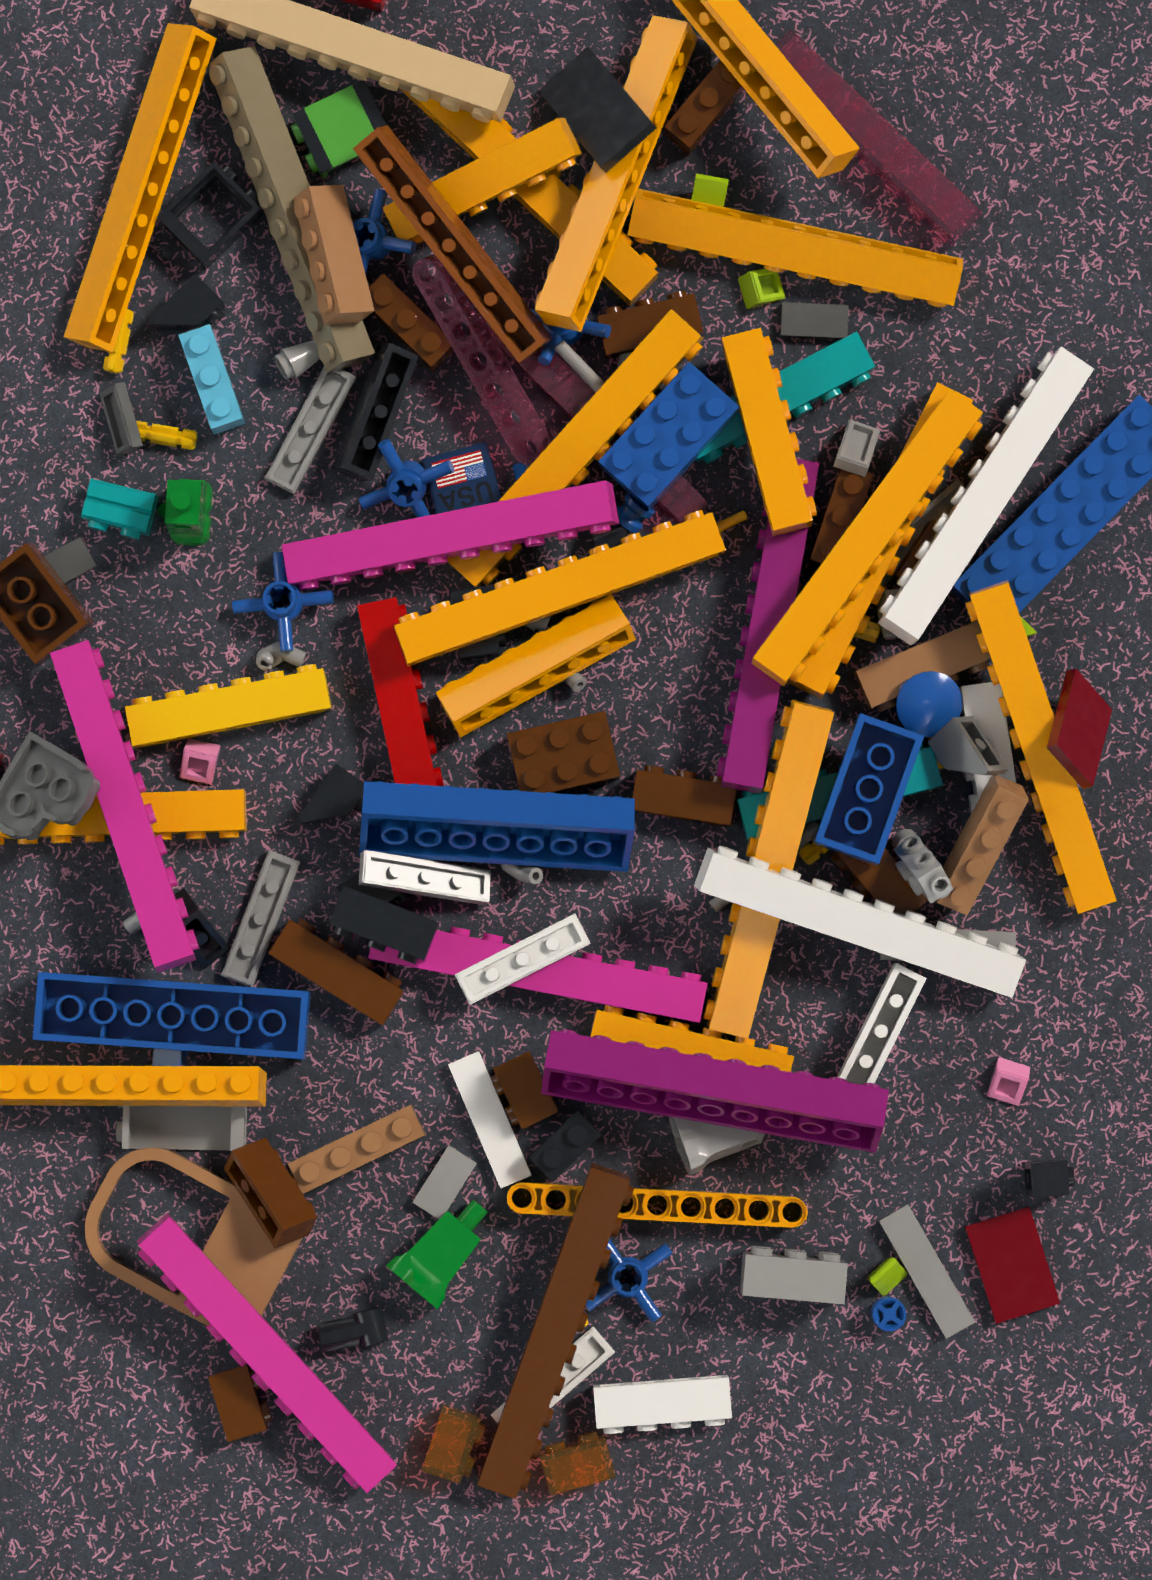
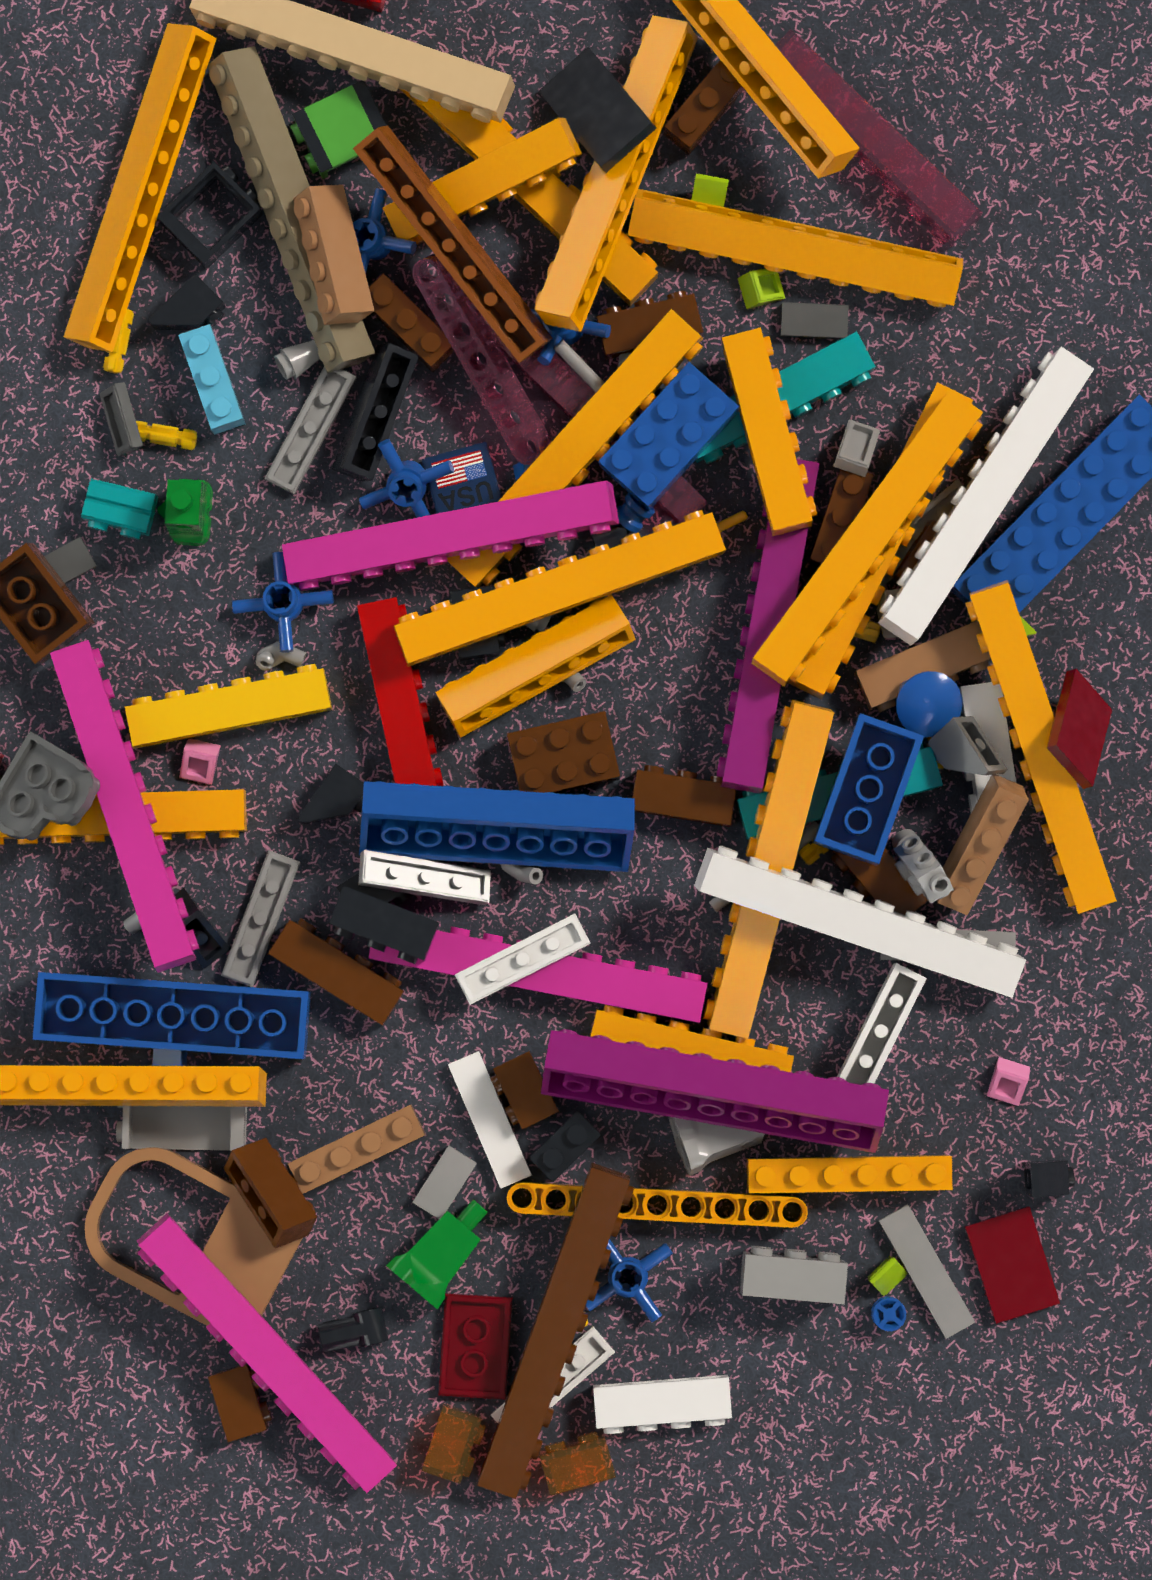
none -> dark red tile [438,1293,513,1400]
none -> light orange brick [747,1155,953,1193]

